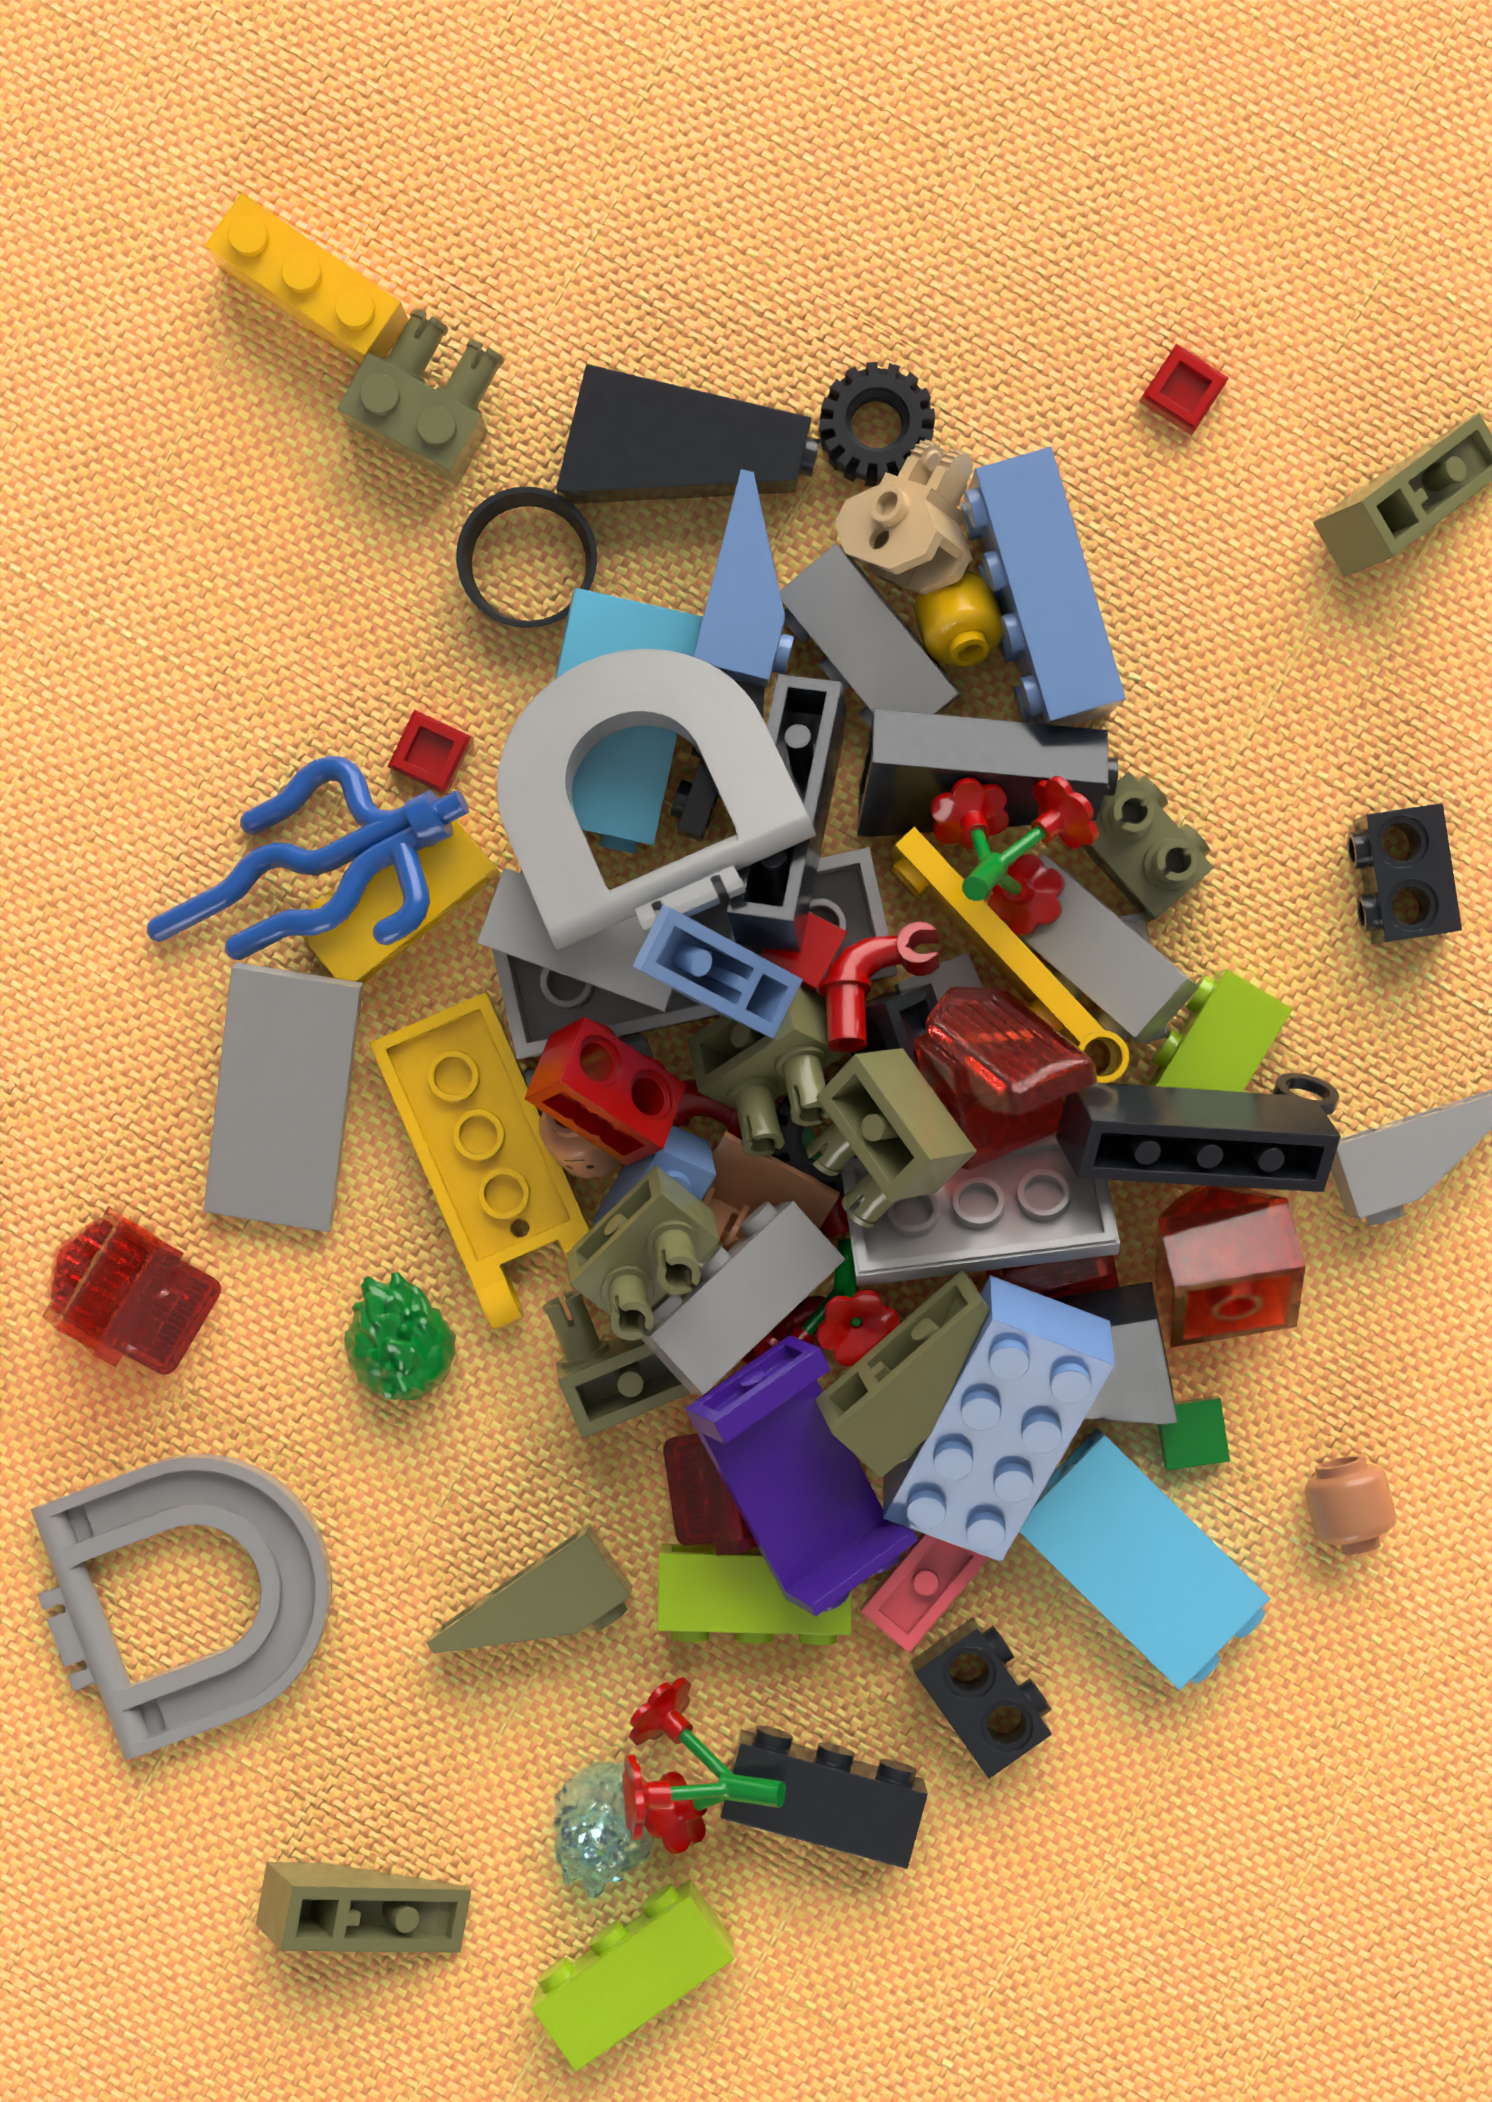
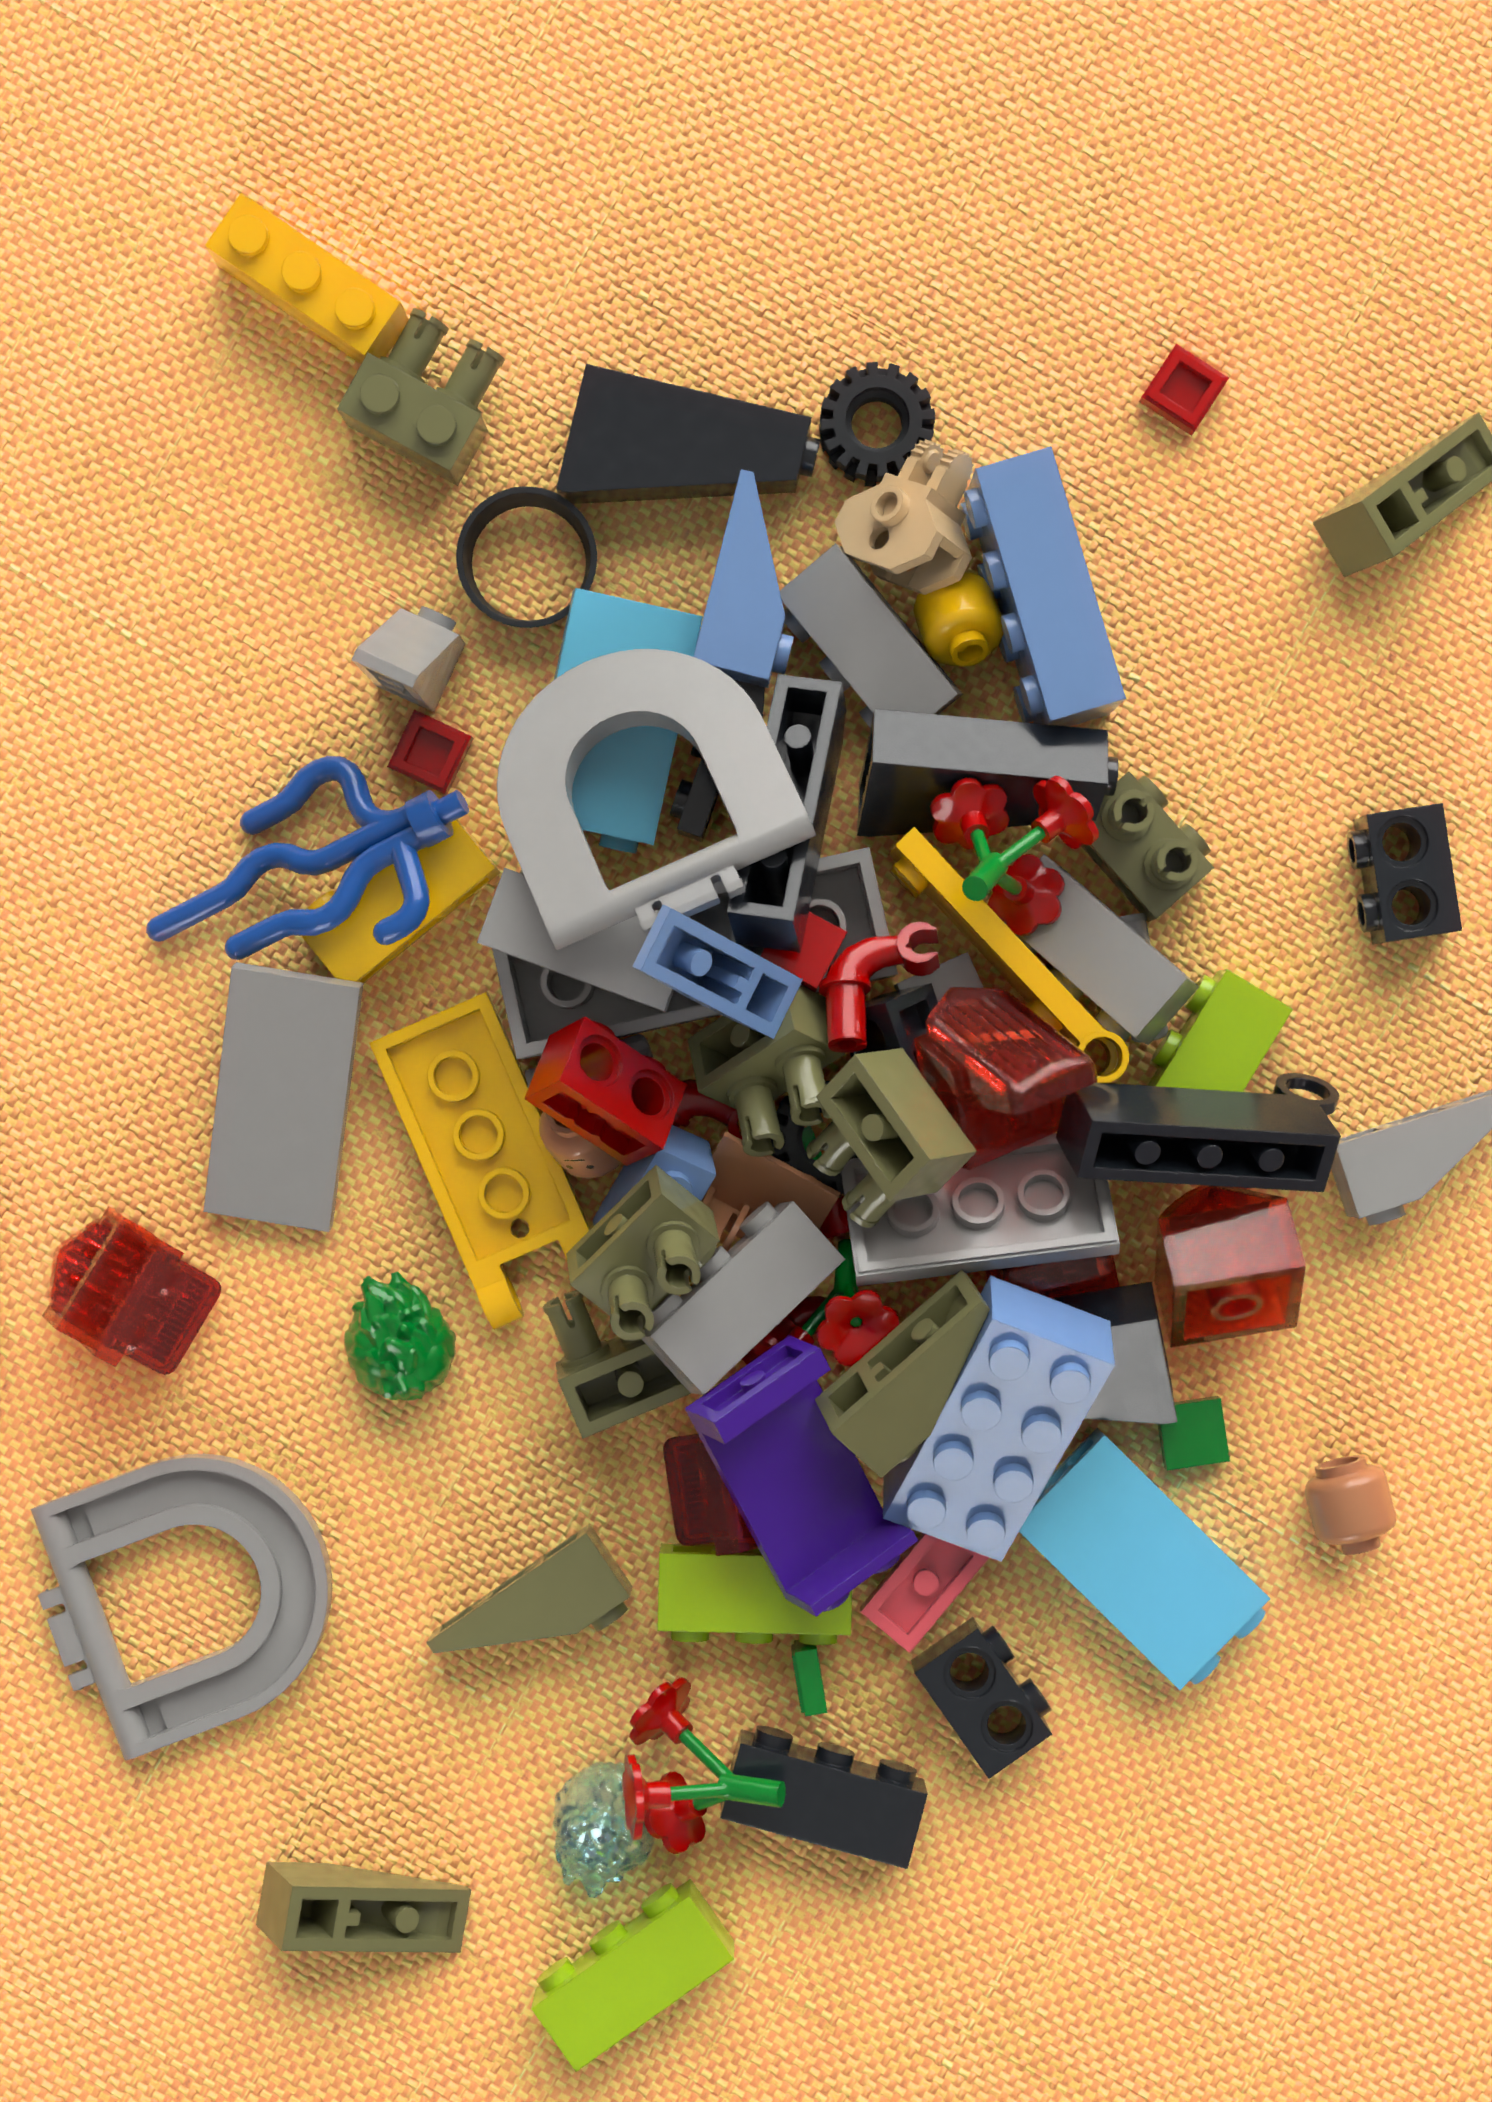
none -> light grey slope [352,606,465,712]
none -> green tile [791,1640,827,1717]

